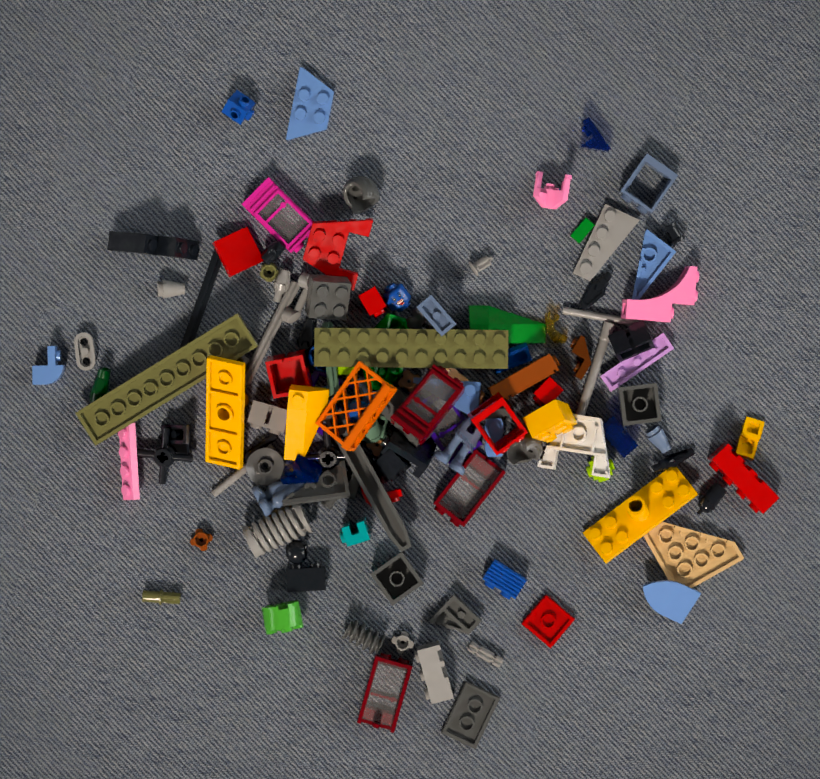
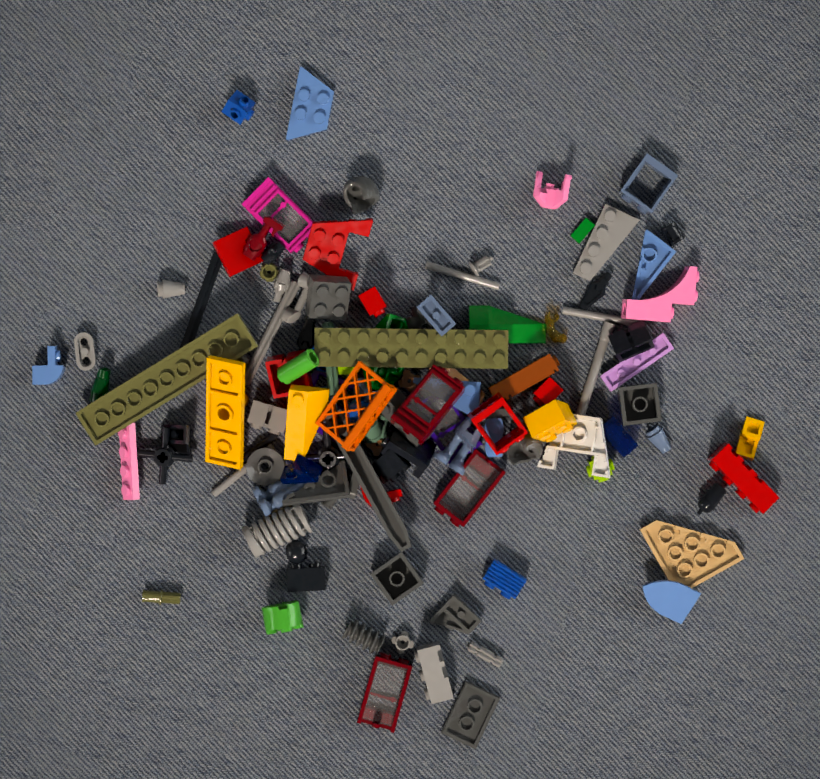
black arch [108,231,199,260] -> none
dark orange plate [190,528,213,551] -> none
teal brick [339,517,371,547] -> none
blue head [382,283,411,312] -> none
blue tile [495,343,532,374] -> none
red tile [521,594,575,648] -> none
reddish brown slope [570,335,591,380] -> none
clear blue slope [580,117,611,153] -> none
yellow plate [583,467,698,564] -> none
black piece [652,448,695,473] -> none
none -> dark red piece [243,216,285,261]
none -> bright green brick [277,349,319,384]
none -> light grey bar [425,261,500,290]

